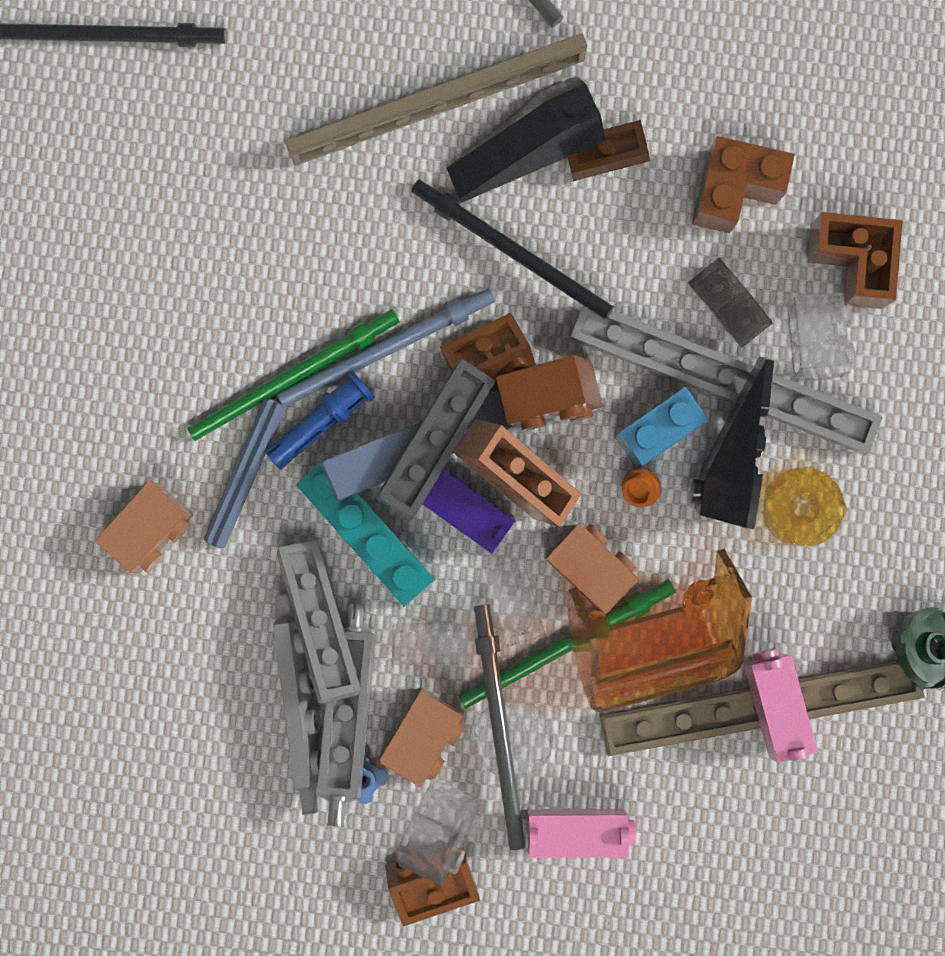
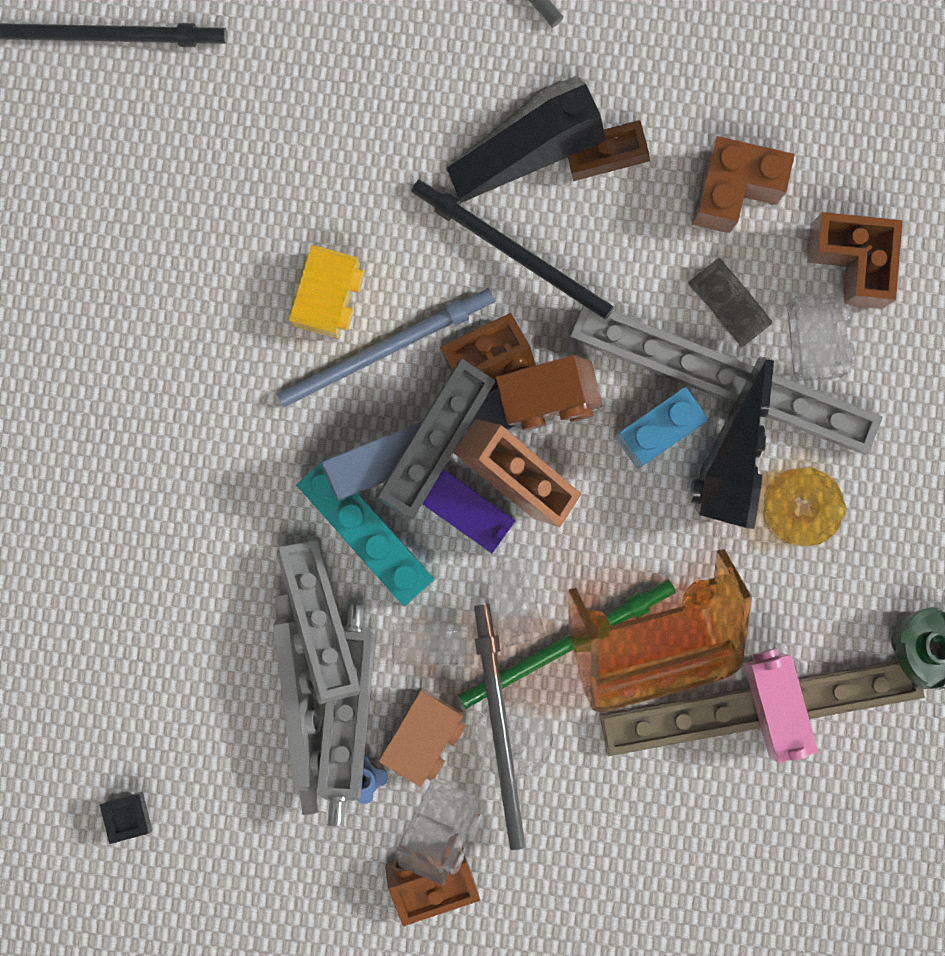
nougat brick [94,480,193,573] -> none
green bar [187,309,400,441] -> none
sand blue axle [204,399,285,548] -> none
blue pin [265,370,375,470] -> none
dark tan tile [285,33,587,166] -> none
bright pink brick [528,809,636,858] -> none
nougat brick [545,523,639,614] -> none
orange plate [622,468,662,508] -> none
none -> black plate [99,791,153,844]
none -> yellow brick [289,245,364,339]

